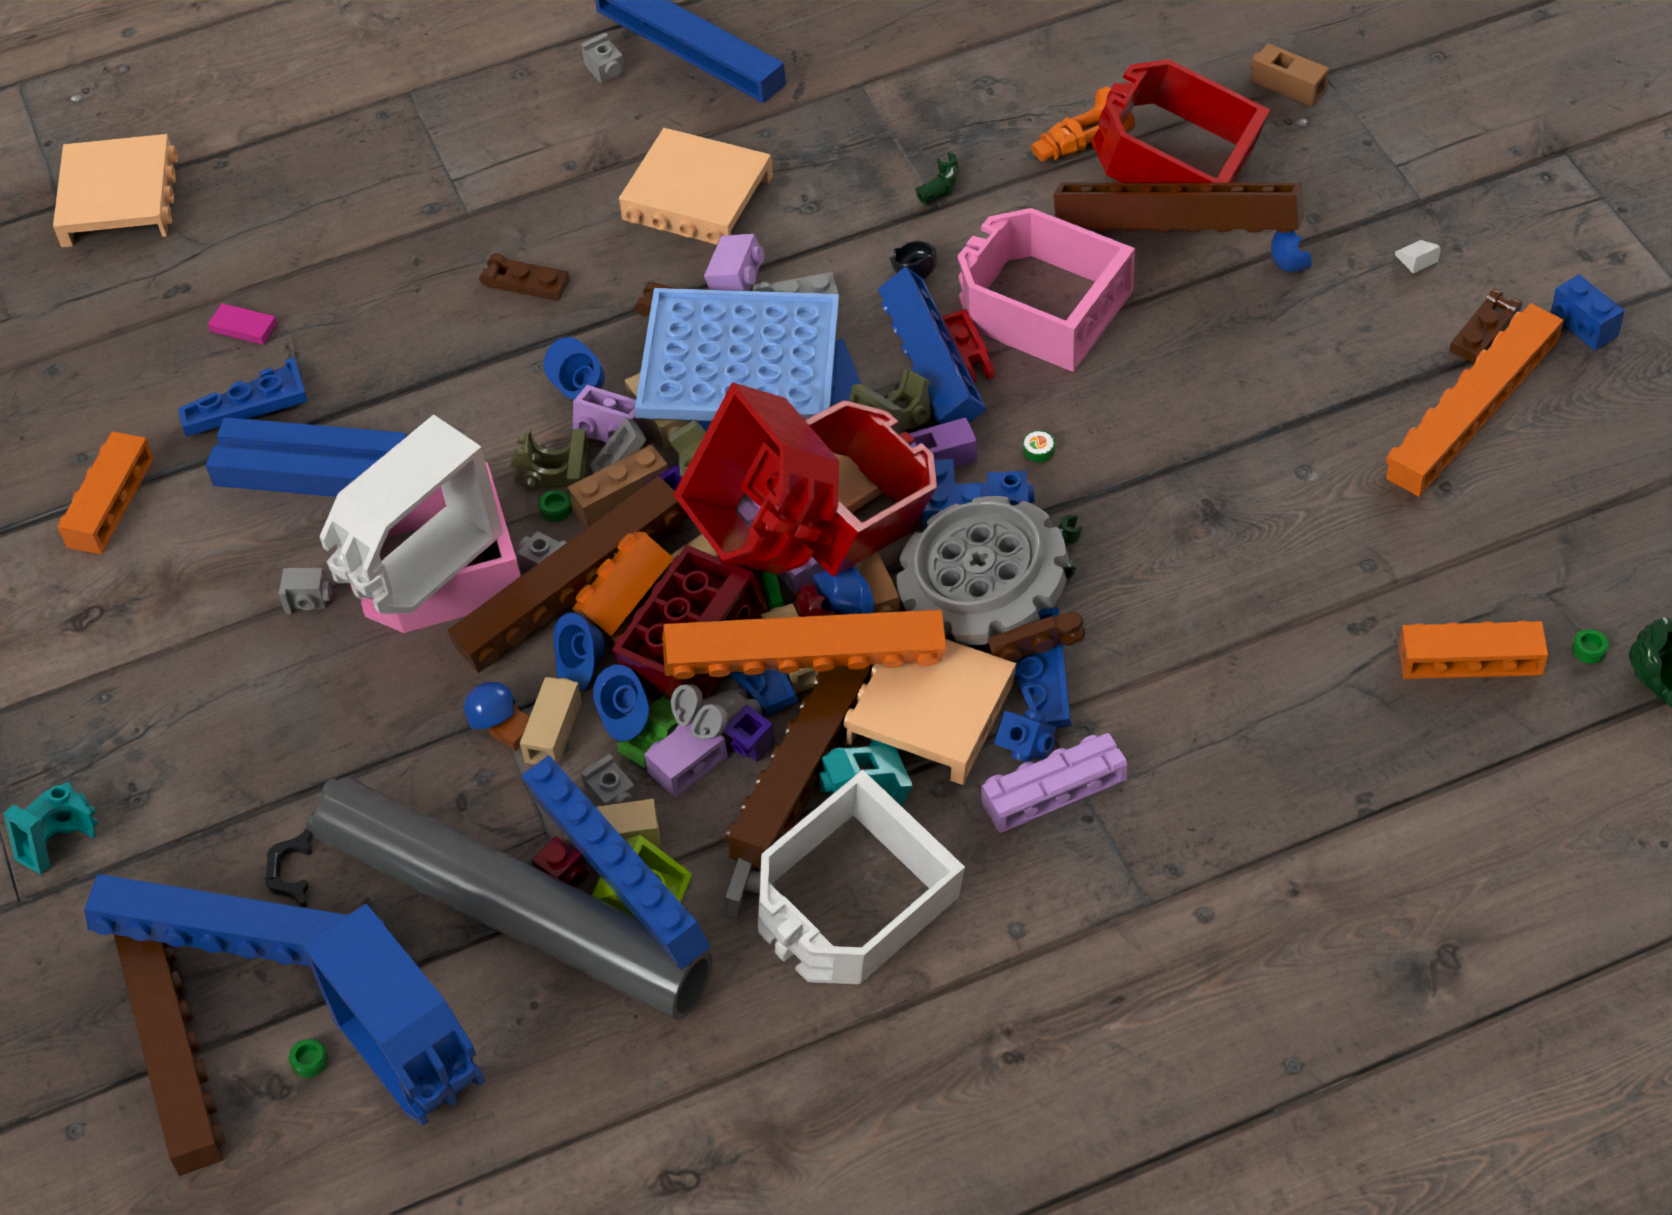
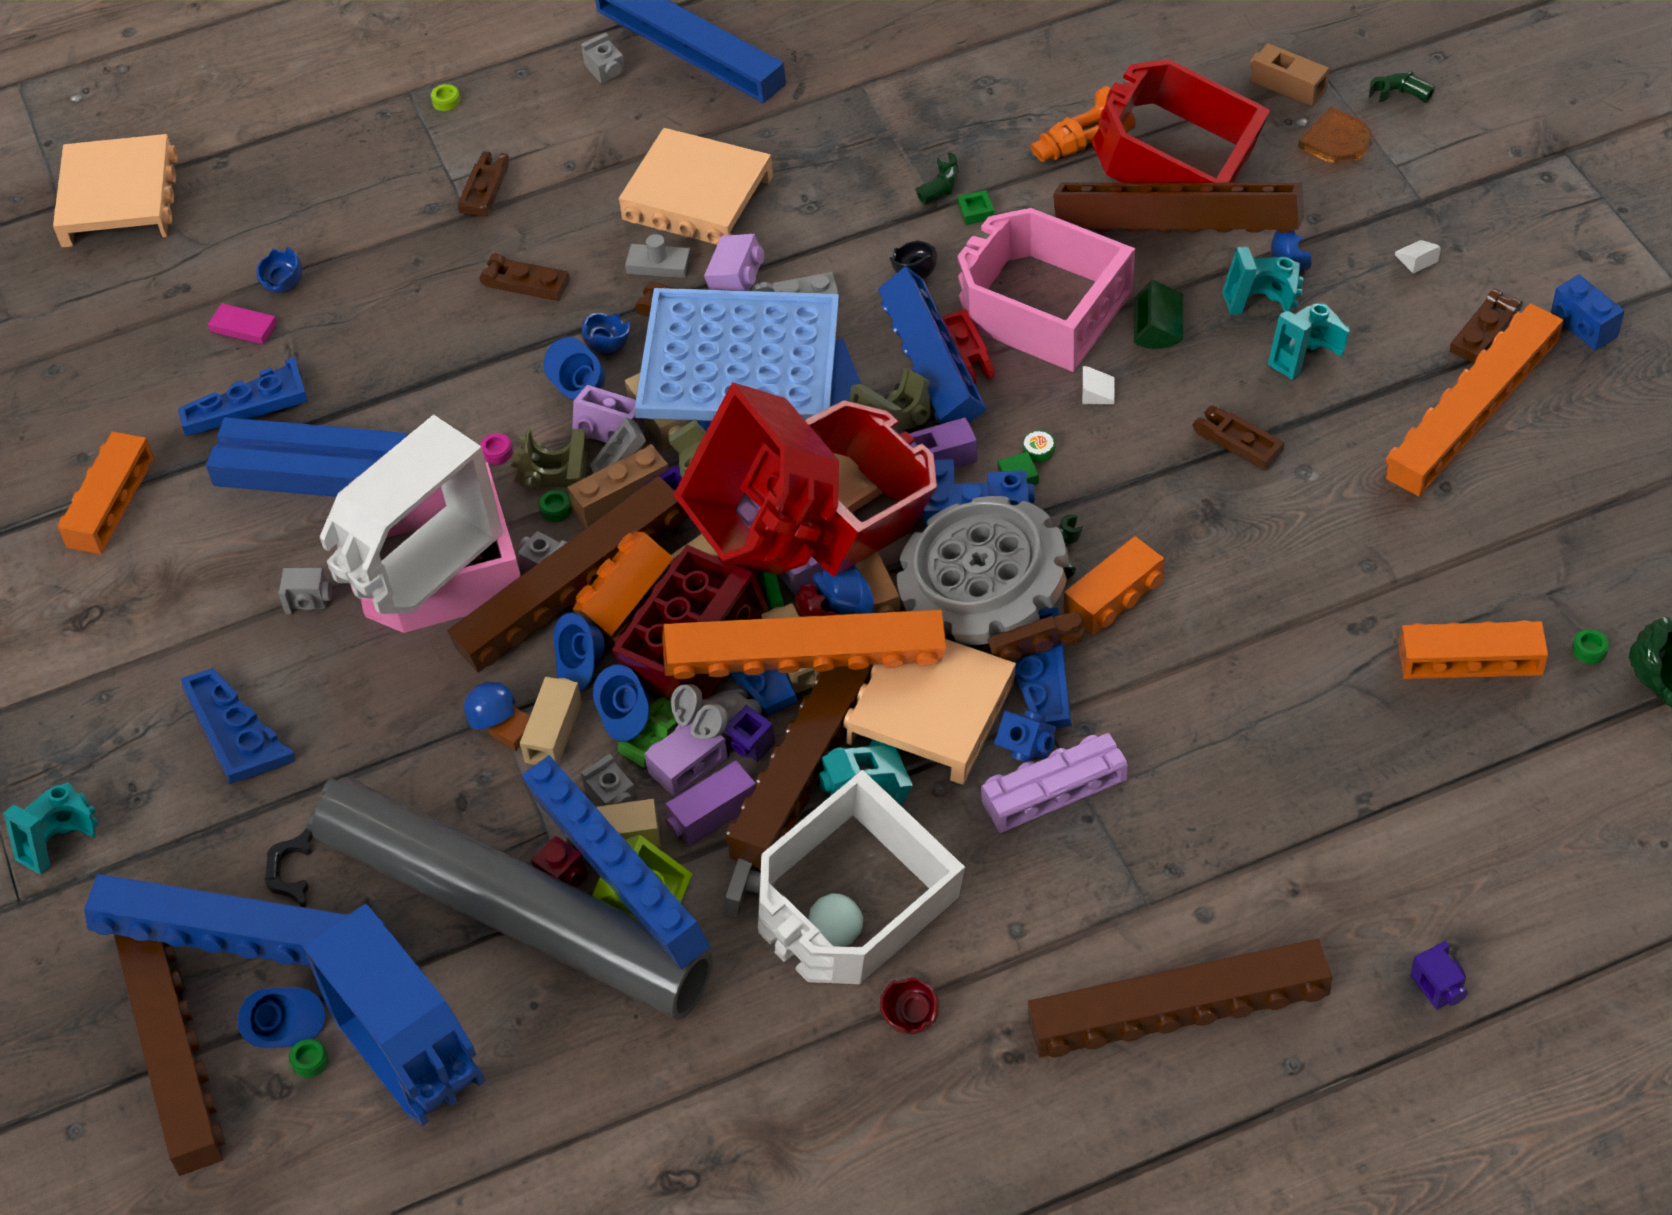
none -> blue wing [180,668,295,784]
none -> blue piece [237,987,325,1048]
none -> blue hair [256,247,302,293]
none -> lime tile [431,84,461,111]
none -> reddish brown hinge [458,151,509,216]
none -> dark pink tile [480,433,513,465]
none -> blue hair [582,313,631,354]
none -> light grey tile [625,234,691,278]
none -> medium lavender brick [665,761,756,846]
none -> light aqua hair [808,893,863,947]
none -> dark red hair [880,977,939,1035]
none -> green tile [957,190,994,225]
none -> green tile [997,452,1039,485]
none -> reddish brown brick [1028,938,1333,1058]
none -> orange brick [1064,536,1164,636]
none -> white slope [1082,366,1114,404]
none -> dark green brick [1134,280,1183,349]
none -> reddish brown hinge [1192,405,1285,470]
none -> teal tile [1222,247,1303,314]
none -> teal tile [1267,303,1350,380]
none -> clear orange tile [1298,106,1370,163]
none -> dark green piece [1369,71,1435,103]
none -> dark purple brick [1410,941,1468,1010]

